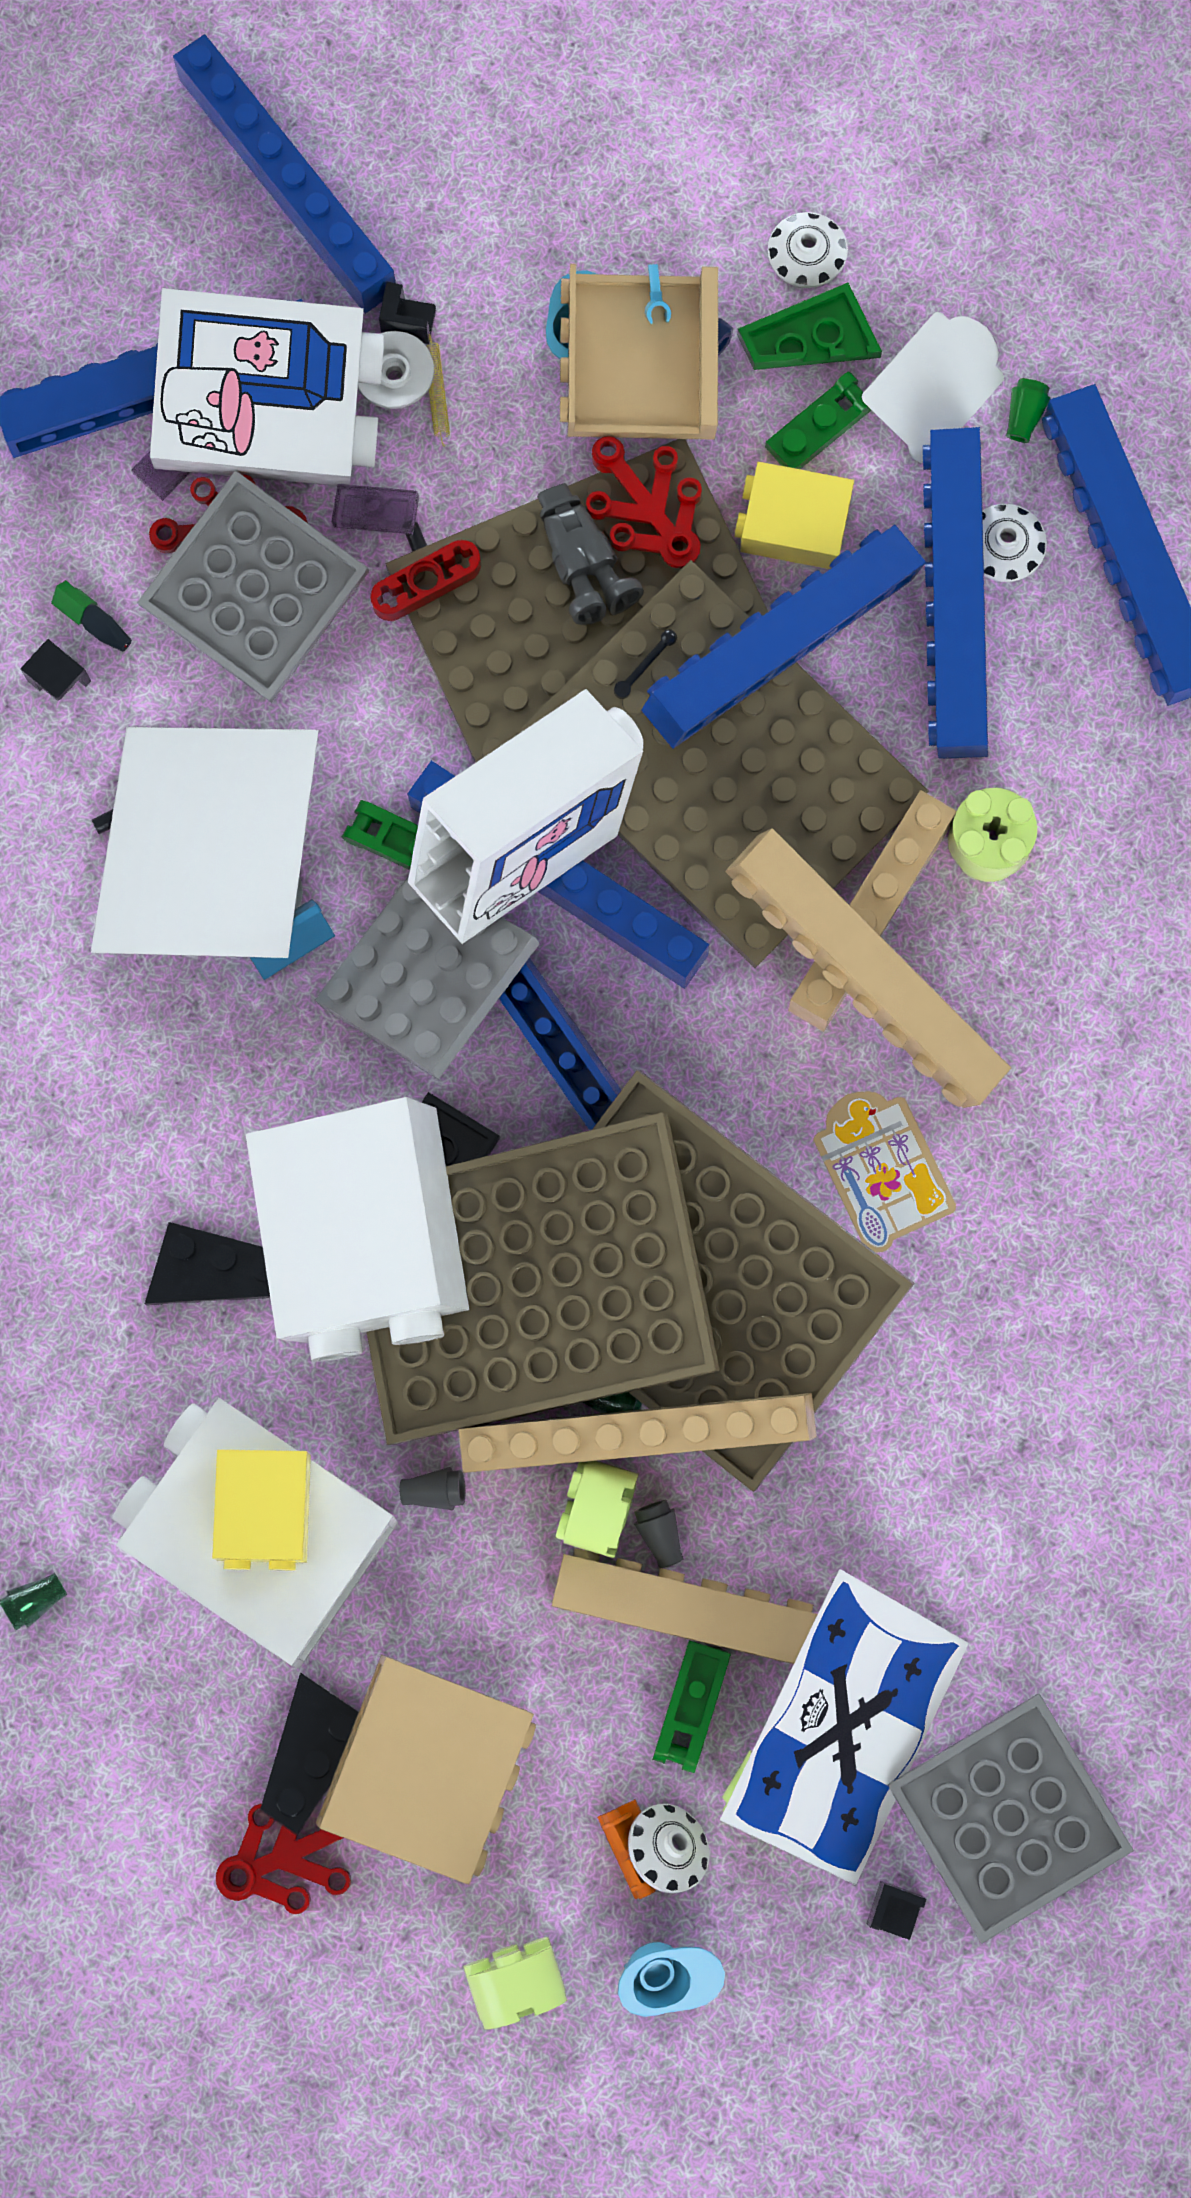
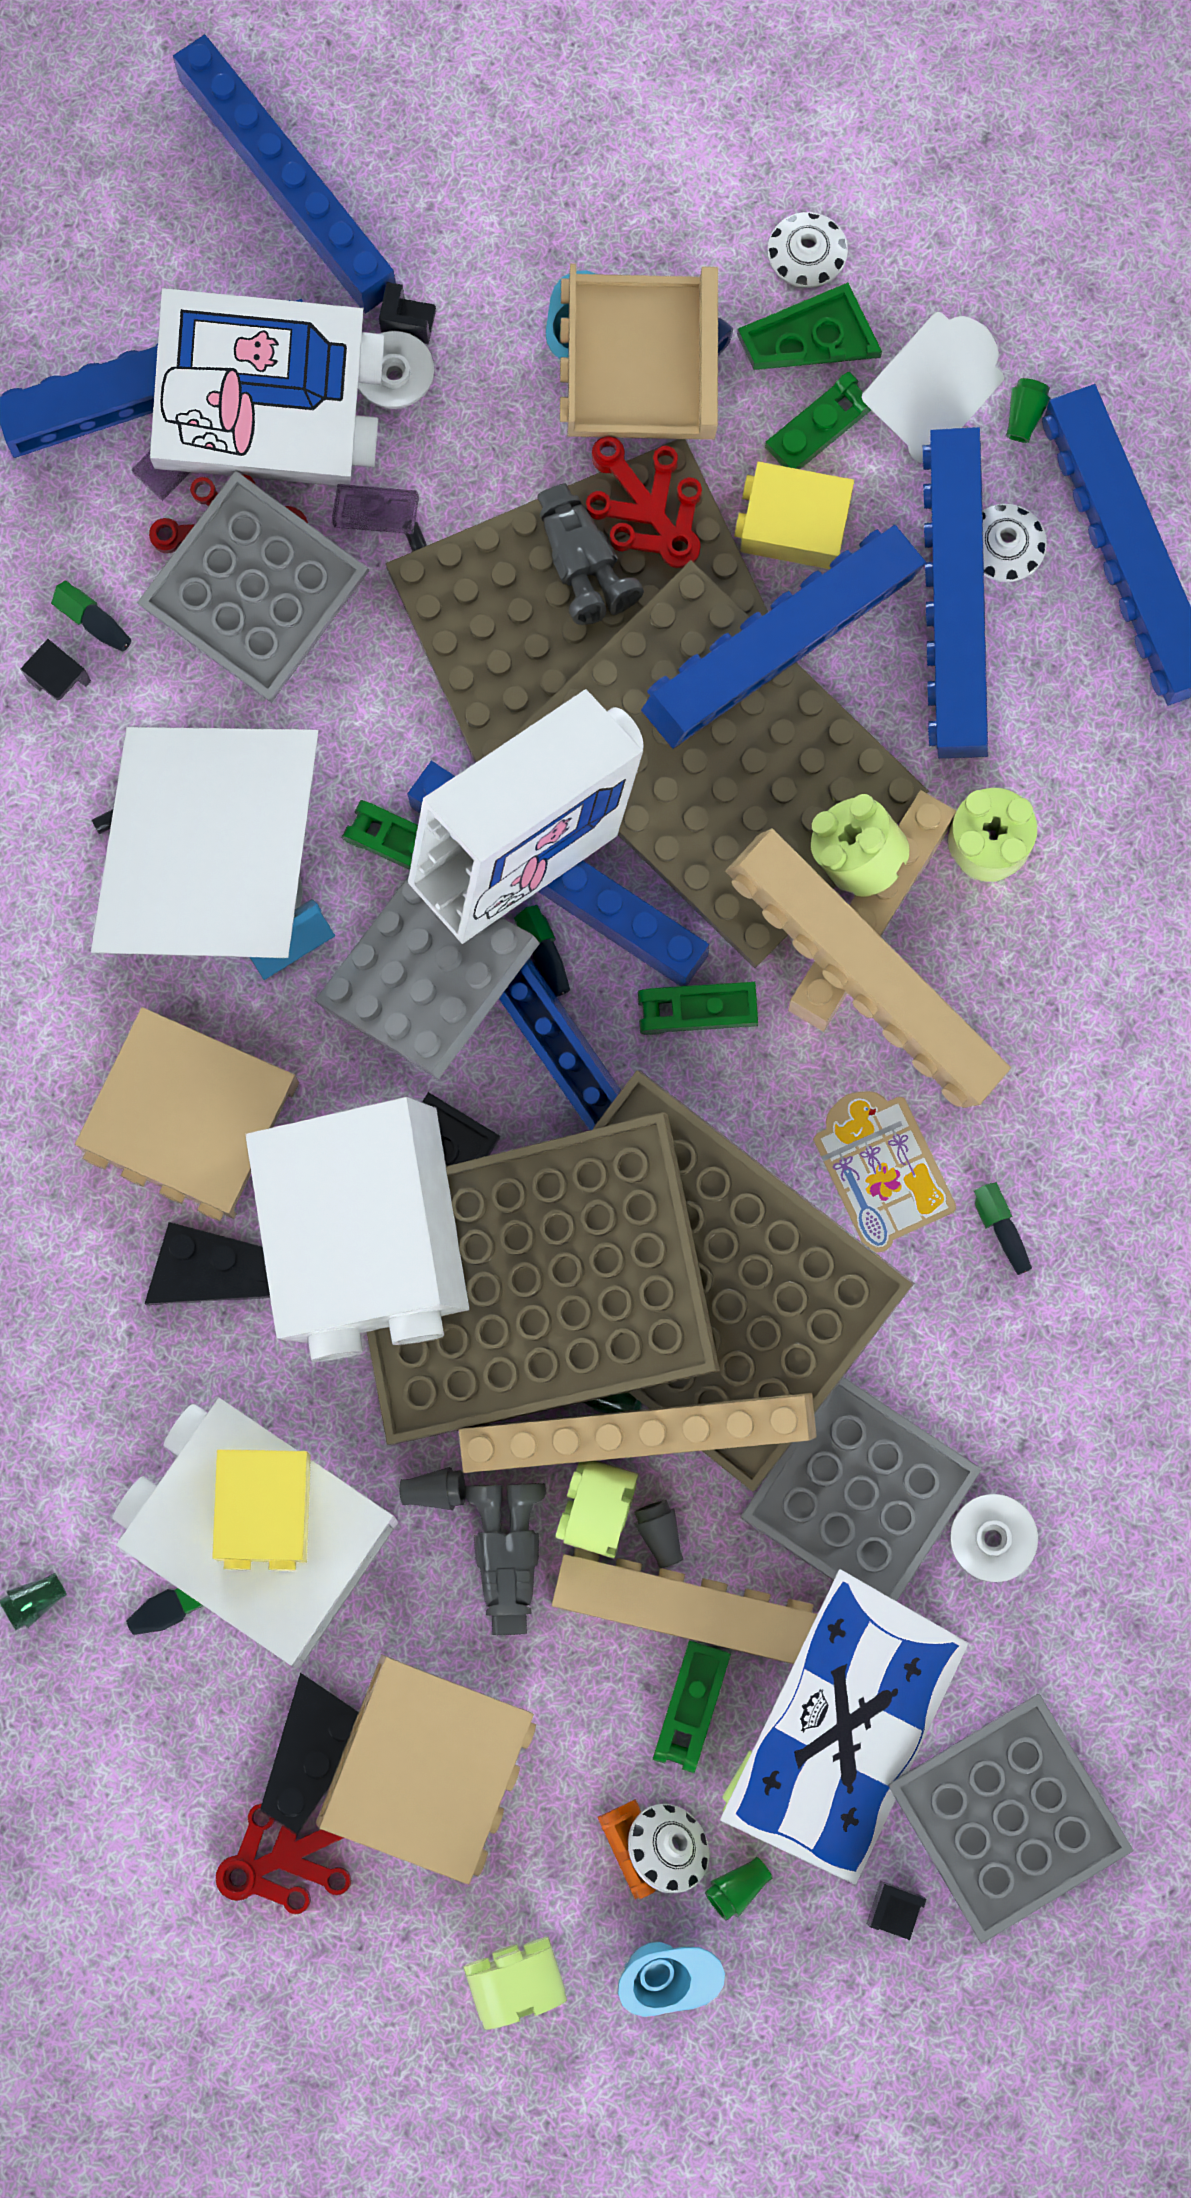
red beam [370,540,481,621] -> none
light yellow piece [427,334,450,447] -> none
black hinge [614,629,677,699] -> none
medium azure hand [645,264,671,324] -> none
none -> tan panel [75,1007,299,1221]
none -> black piece [126,1588,203,1635]
none -> dark grey piece [465,1483,546,1635]
none -> piece [514,905,570,997]
none -> green plate [637,982,758,1035]
none -> green cone [705,1857,773,1921]
none -> light grey plate [740,1377,982,1601]
none -> yellowish green brick [811,794,909,897]
none -> white dish [950,1494,1038,1582]
none -> piece [974,1182,1032,1275]

